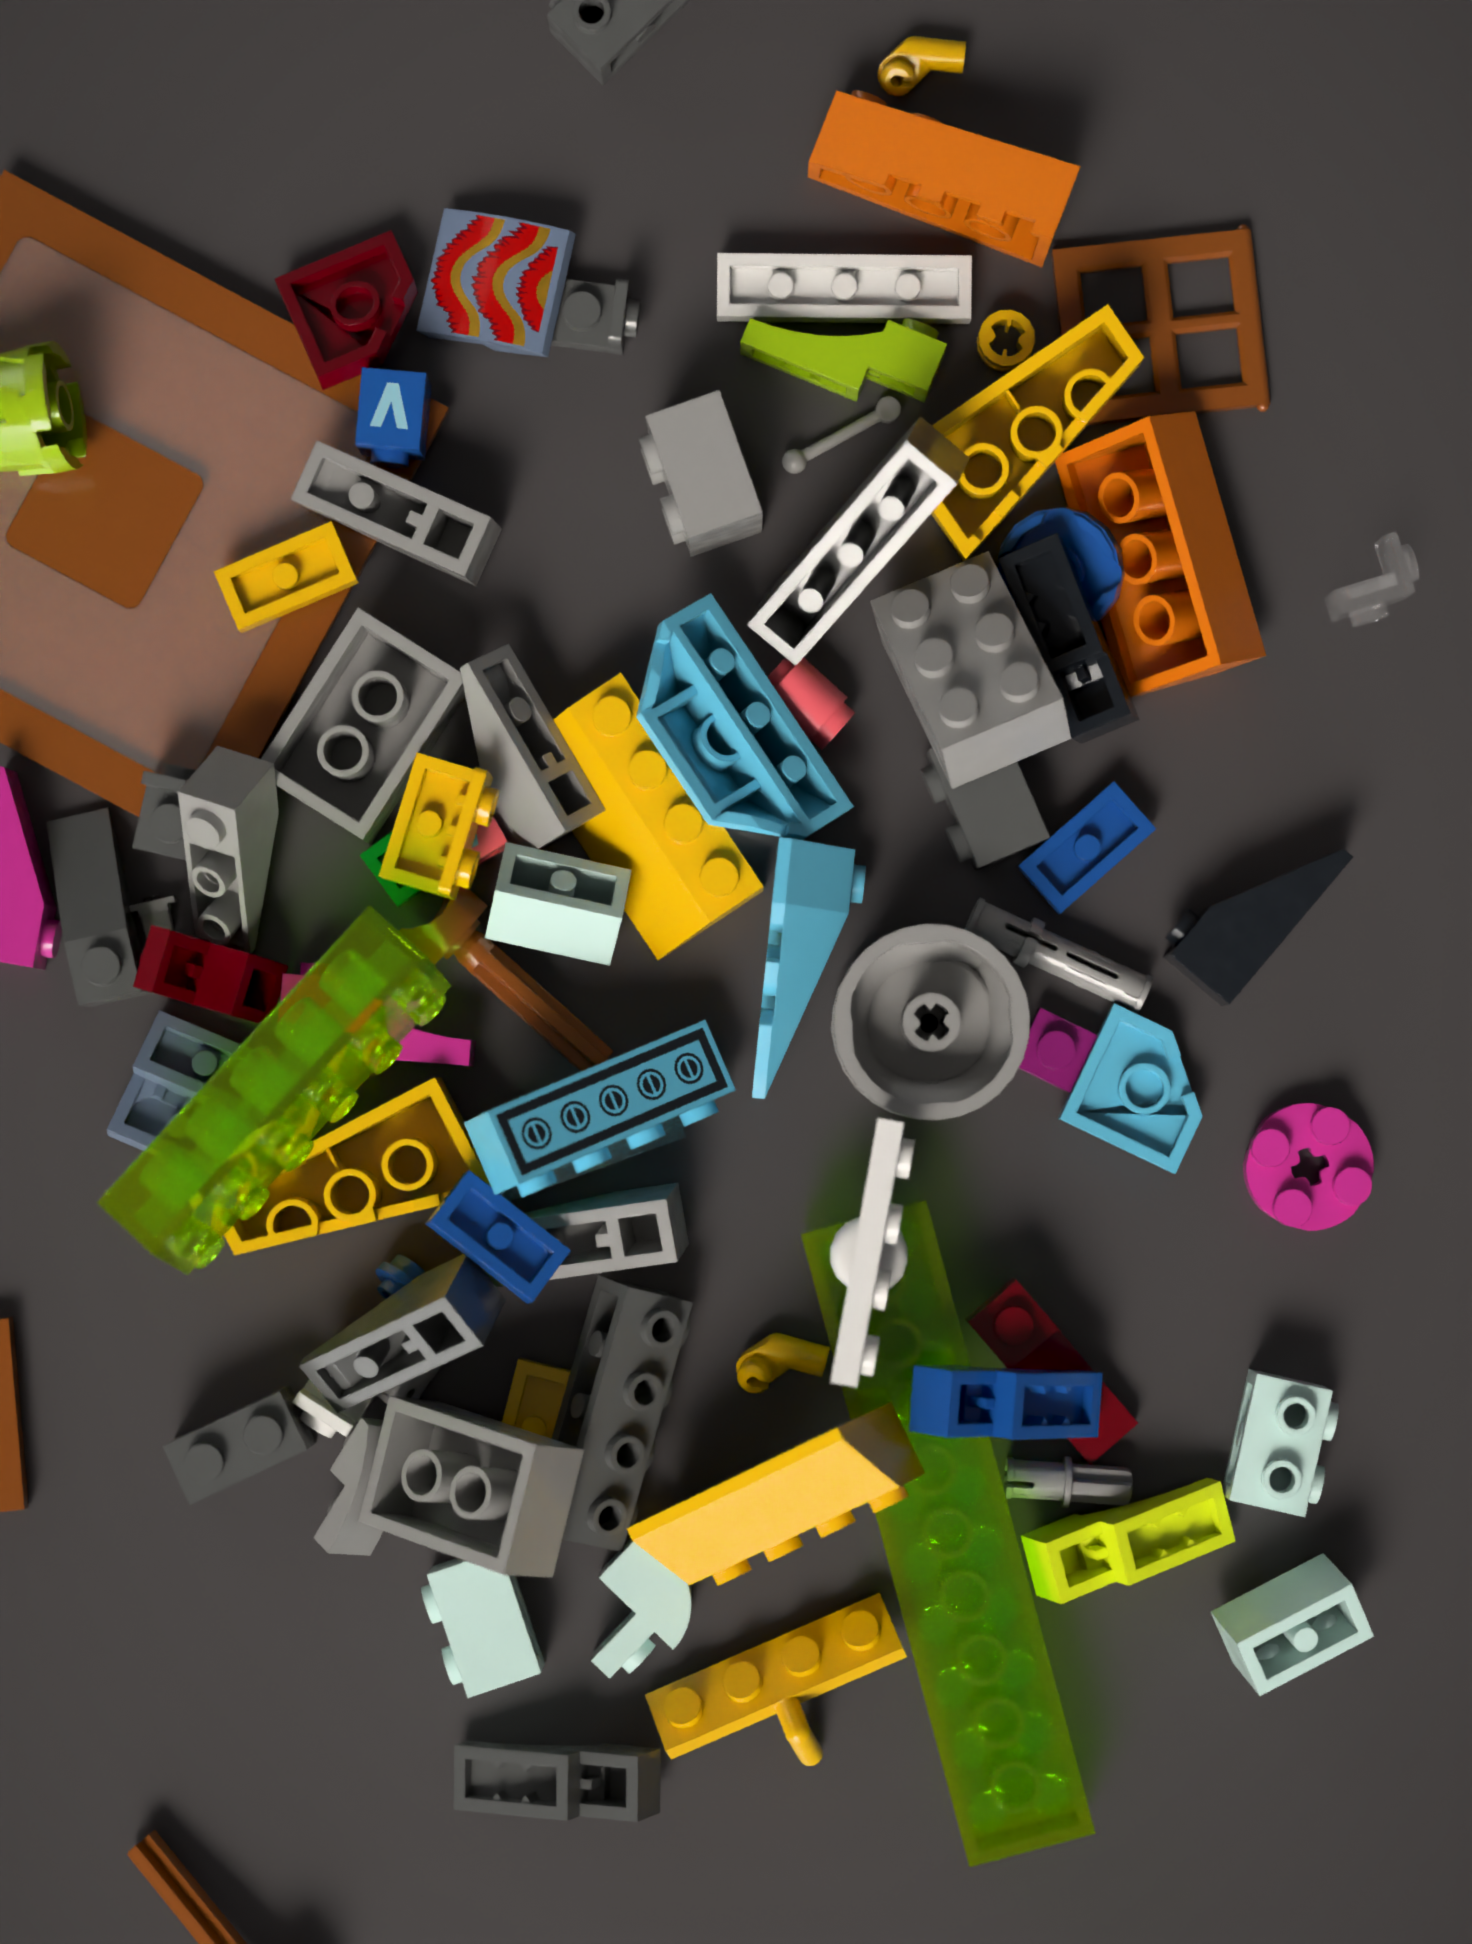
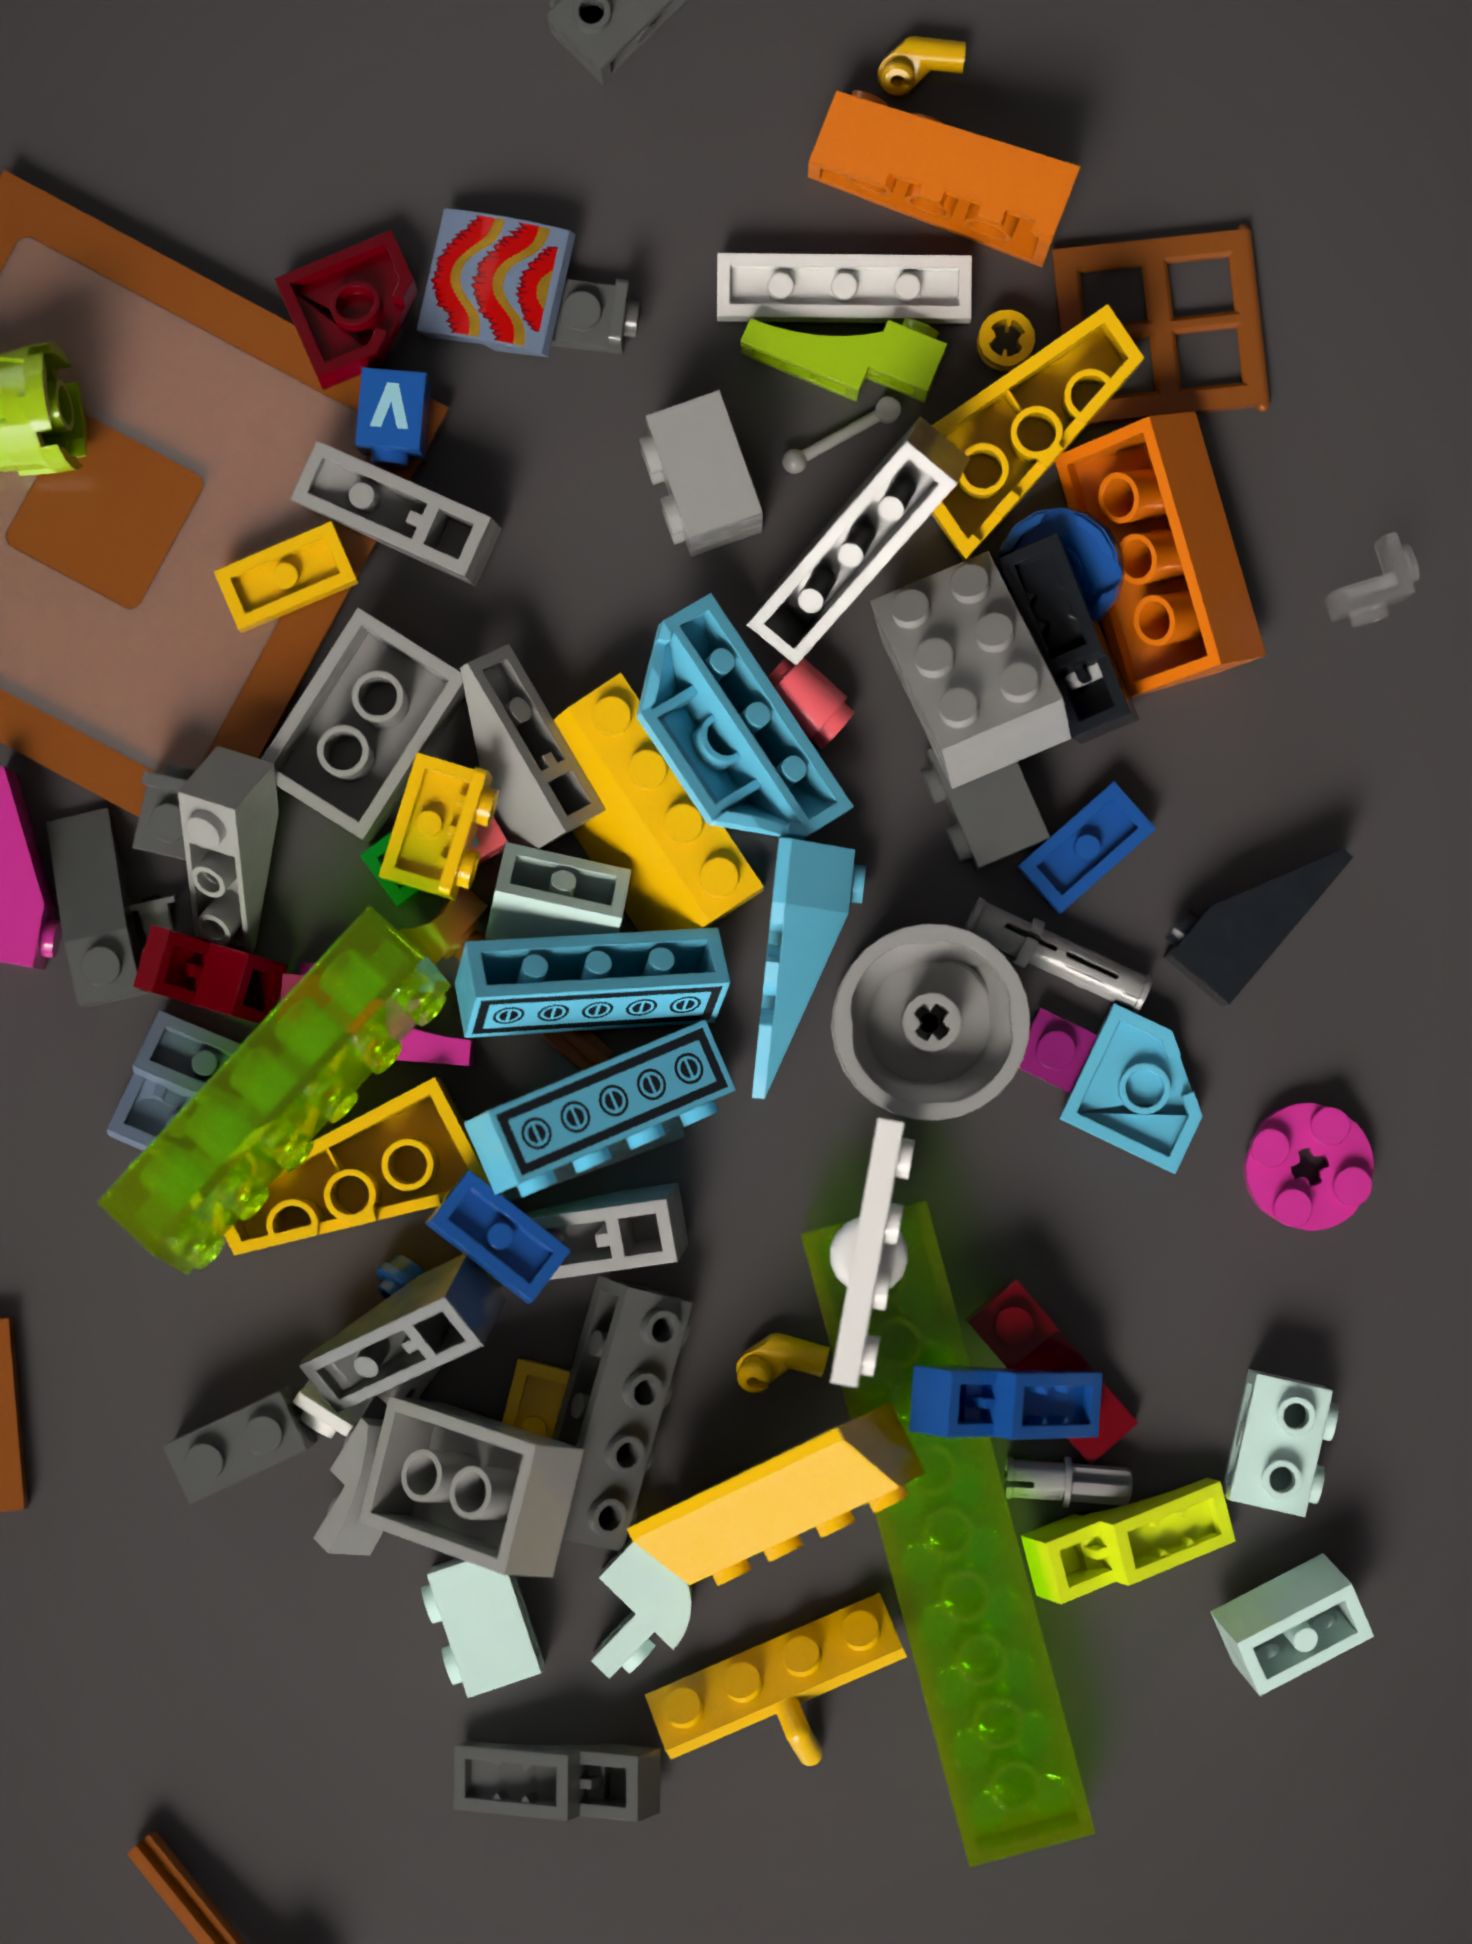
none -> medium azure brick [454,928,730,1038]

